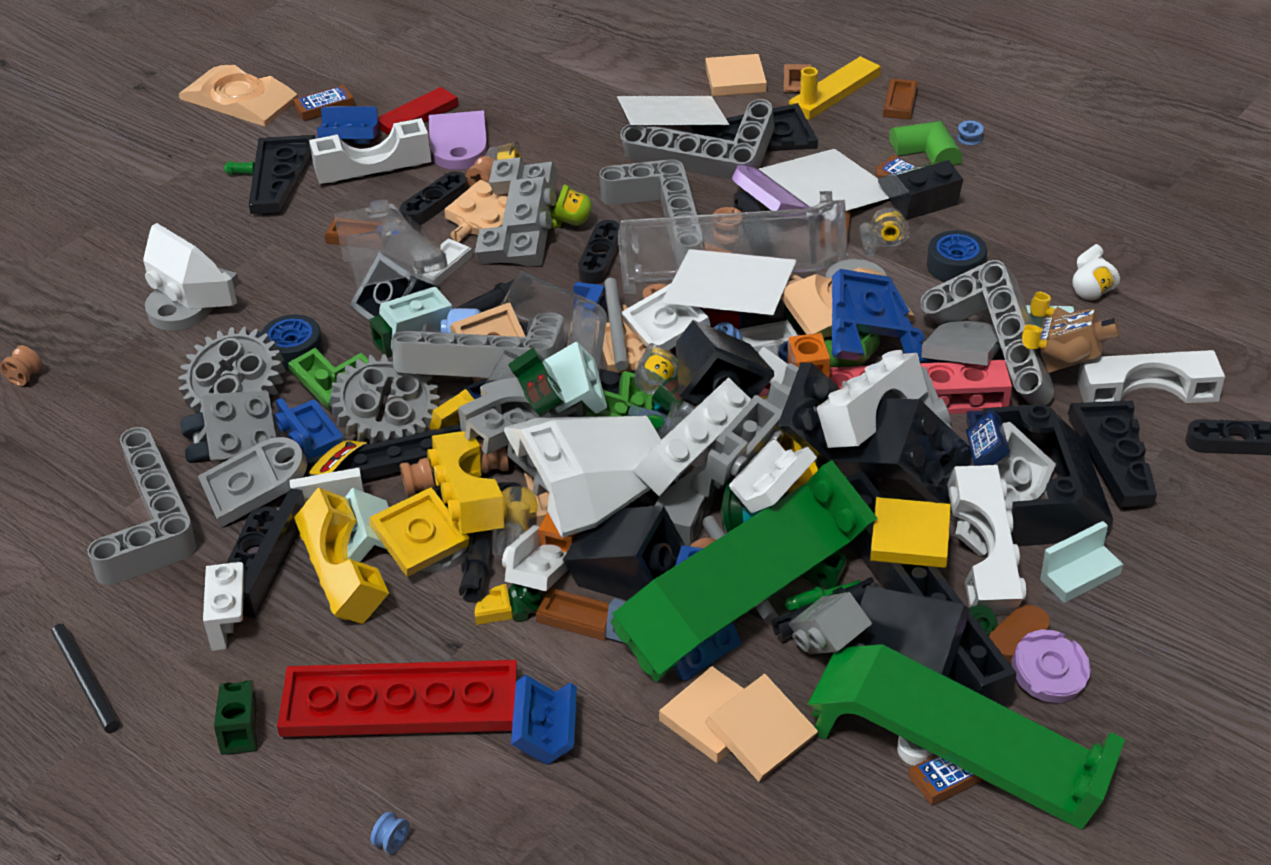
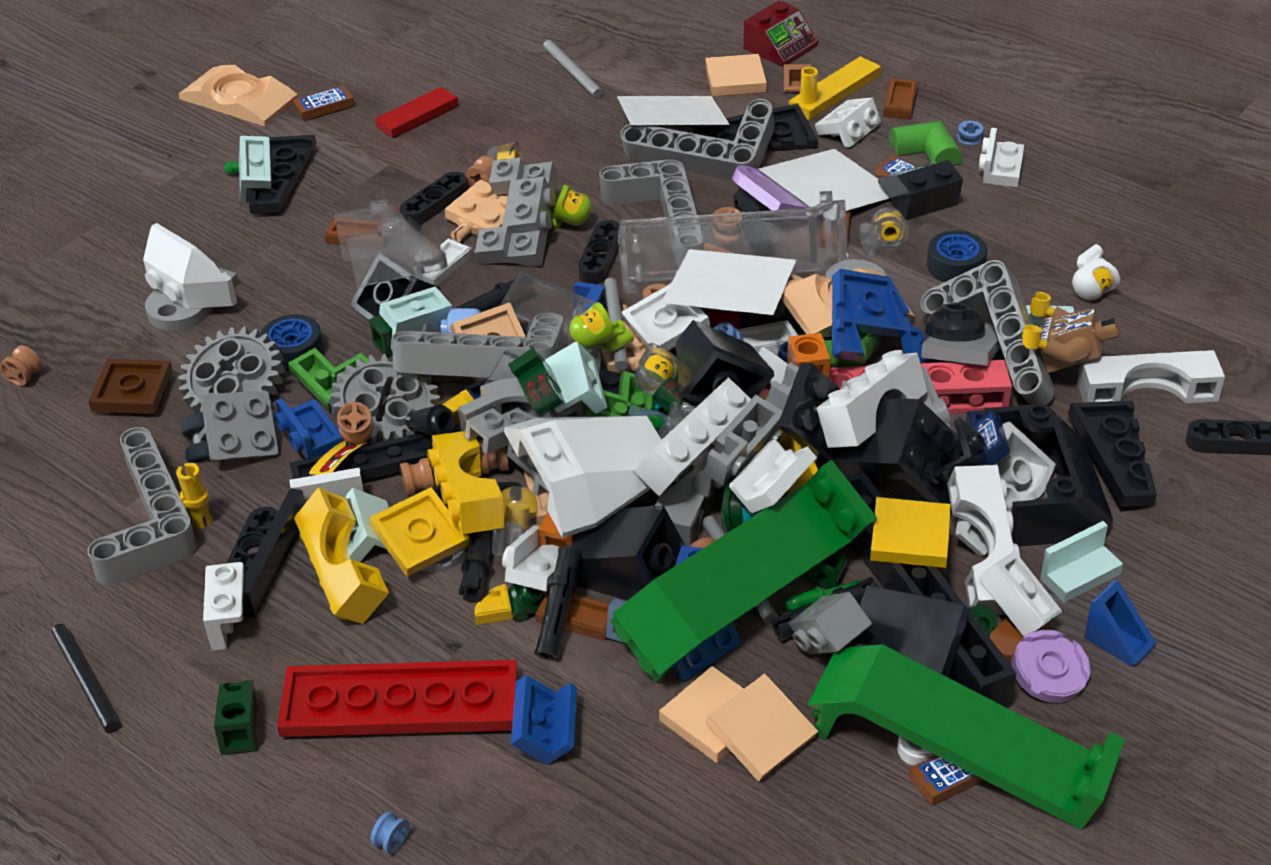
light grey tile [198,437,307,527] -> none
white arch [309,118,431,184] -> none
blue bracket [317,106,379,144] -> none
lavender tile [429,111,487,170] -> none
none -> reddish brown plate [88,359,173,414]
none -> yellow pin [176,463,213,529]
none -> light aqua panel [239,136,271,203]
none -> nougat wheel [337,402,373,444]
none -> black cone [405,404,455,436]
none -> black pin [534,546,582,660]
none -> light grey bar [543,40,603,98]
none -> lime piece [569,302,634,352]
none -> dark red slope [743,0,818,68]
none -> white bracket [815,97,881,148]
none -> black piece [925,302,985,341]
none -> black bracket [935,418,989,484]
none -> white bracket [978,128,1024,187]
none -> white slope [979,551,1062,637]
none -> blue slope [1084,580,1156,666]

